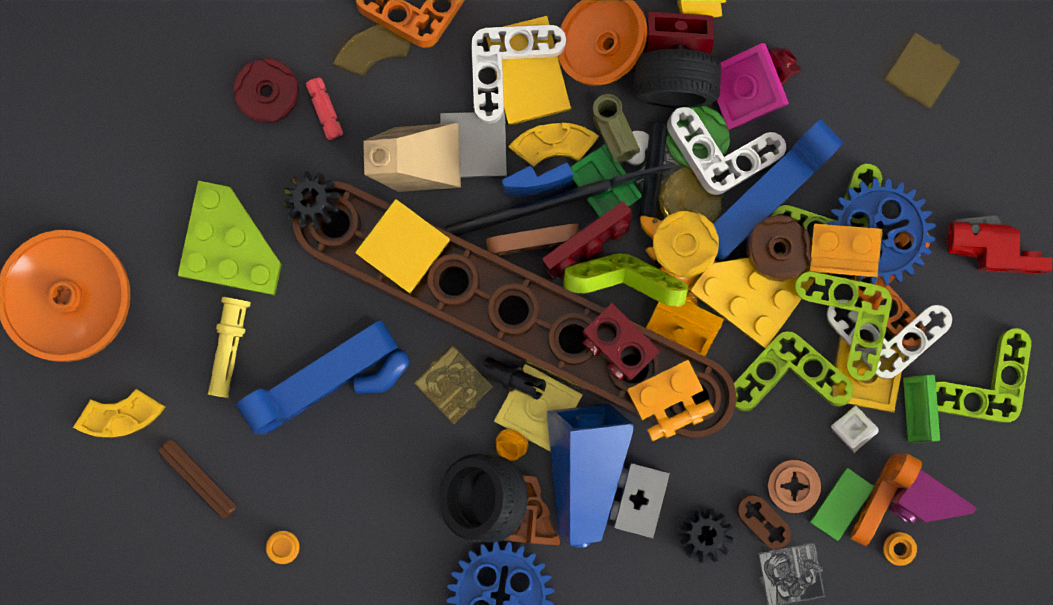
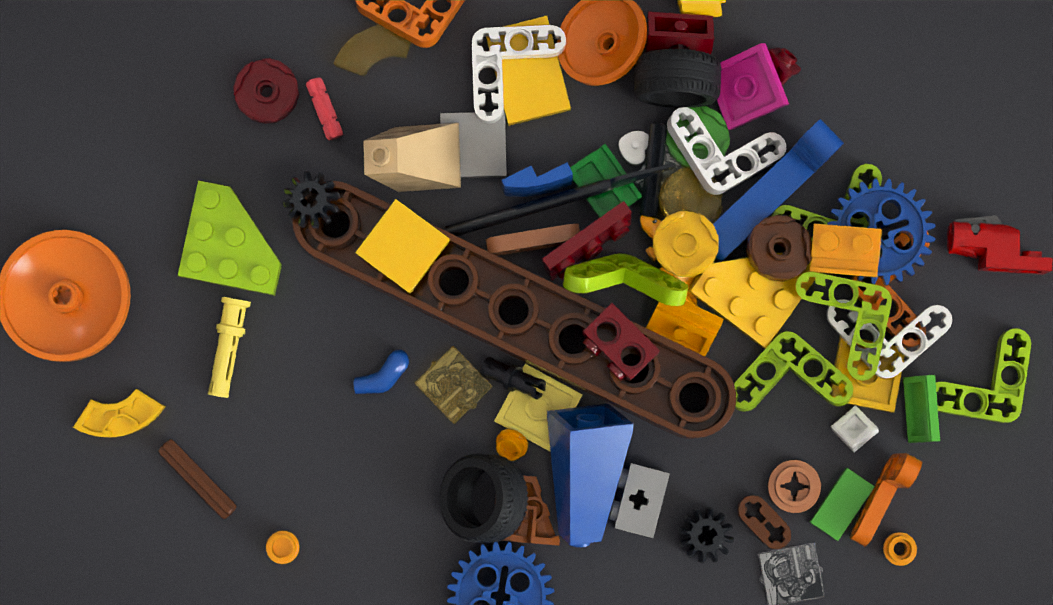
blue beam [236,320,399,435] -> none
yellow tile [508,122,599,168] -> none
olive piece [593,94,640,163] -> none
light orange plate [627,360,714,441] -> none
clear yellow piece [885,33,961,109] -> none
magenta slope [889,470,977,523] -> none

